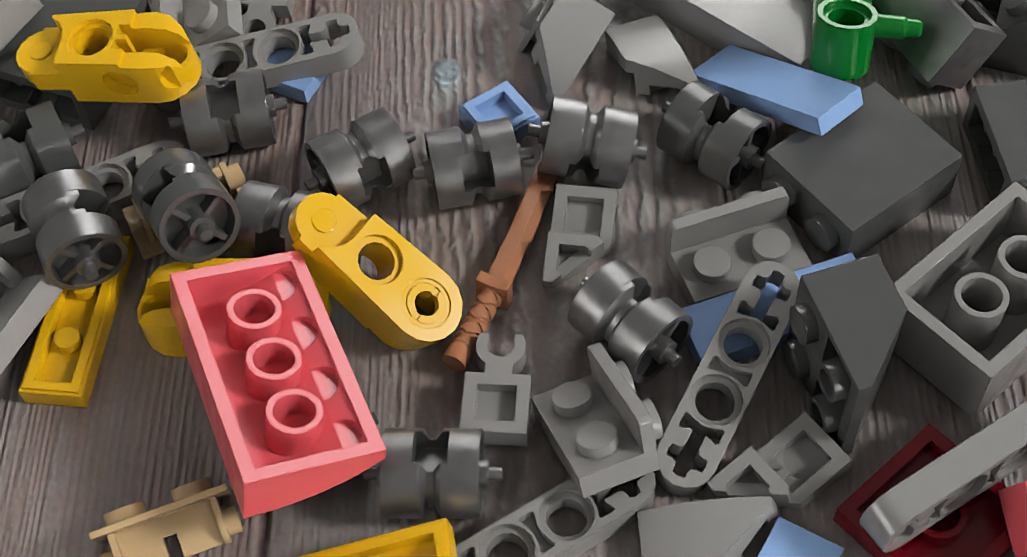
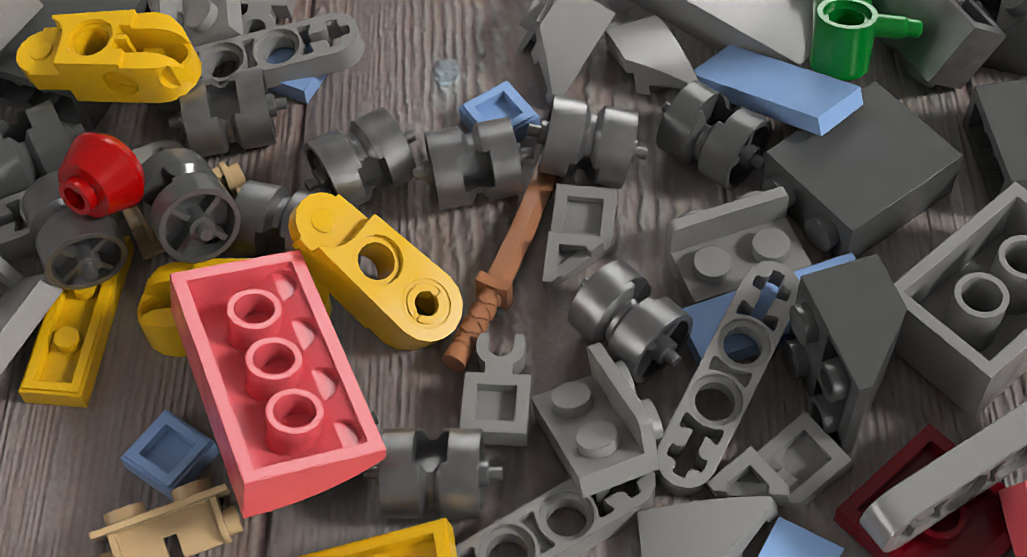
none -> red cone [57,132,145,218]
none -> light blue tile [121,409,220,501]

